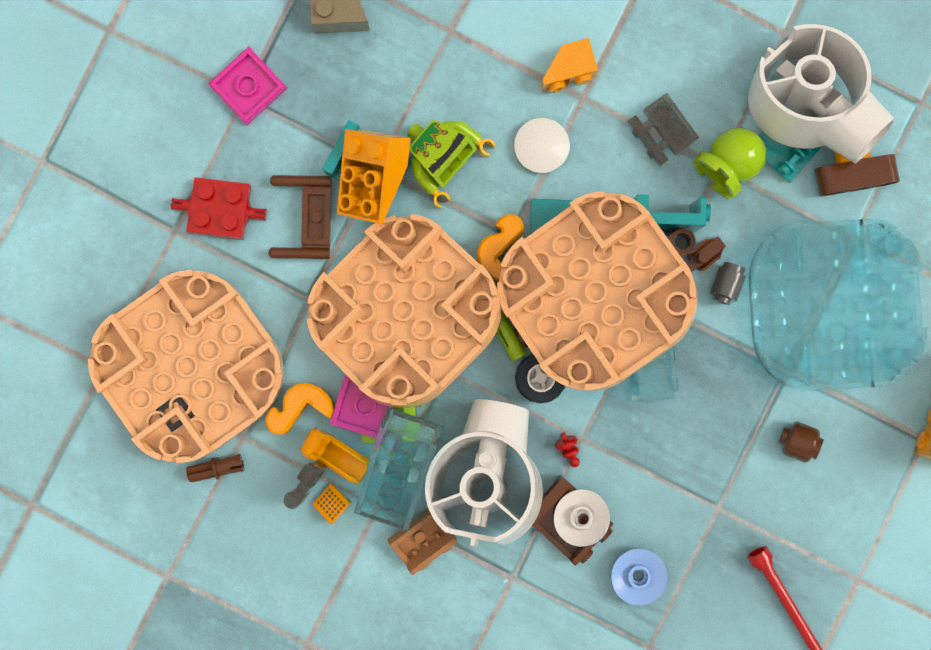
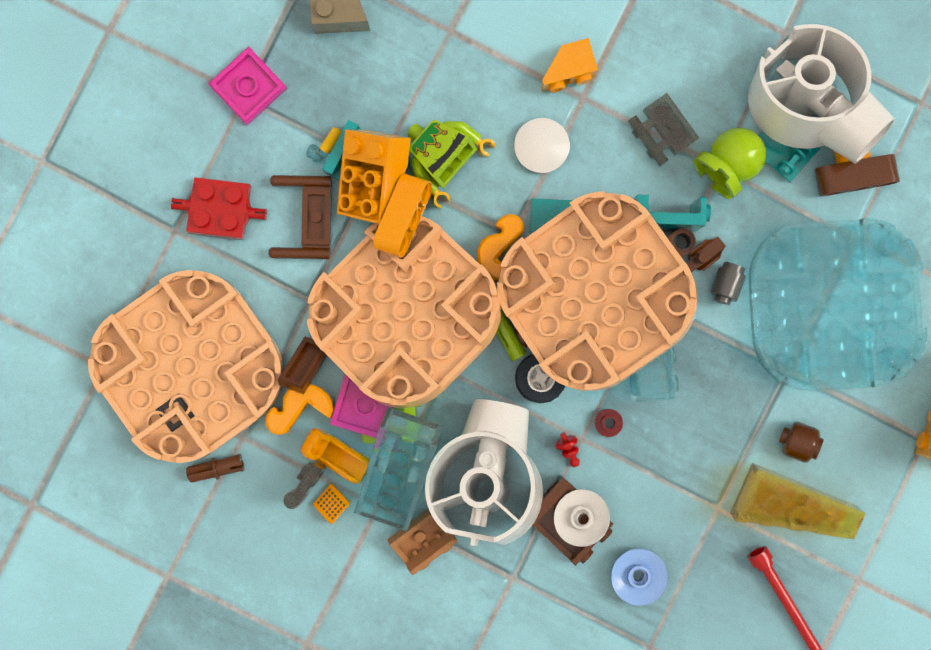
none -> reddish brown tile [278,336,327,395]
none -> arm [306,127,342,163]
none -> light orange beam [373,173,432,258]
none -> dark red plate [595,409,623,437]
none -> clear yellow wedge [730,463,866,539]

